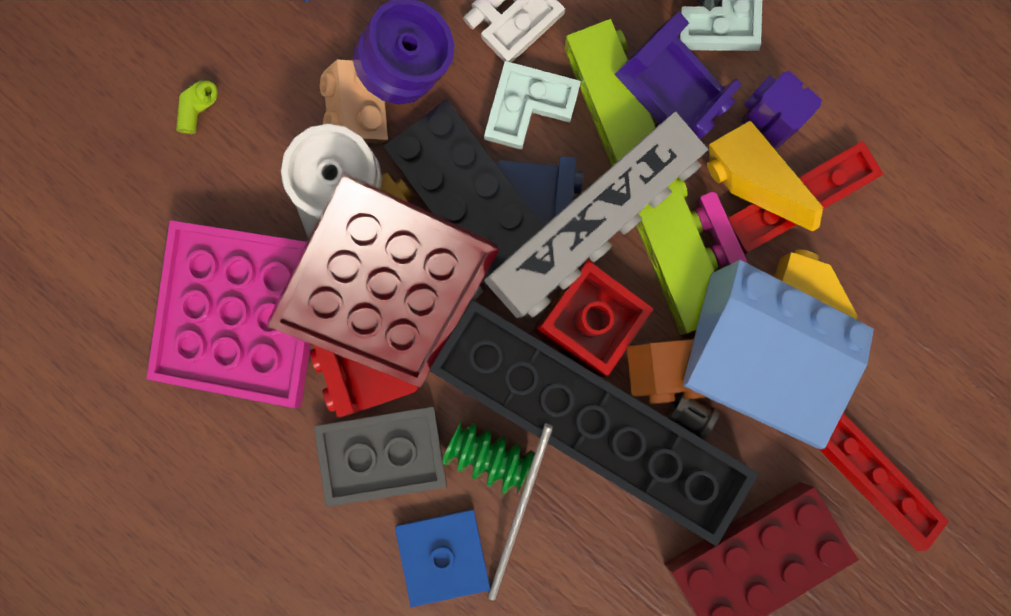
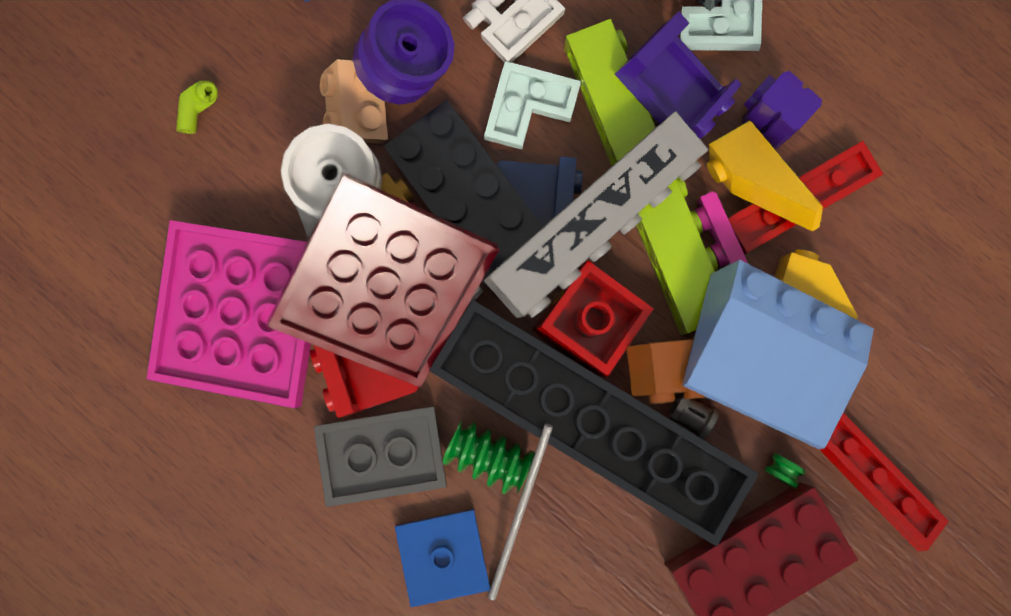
none -> green bush [764,453,806,489]

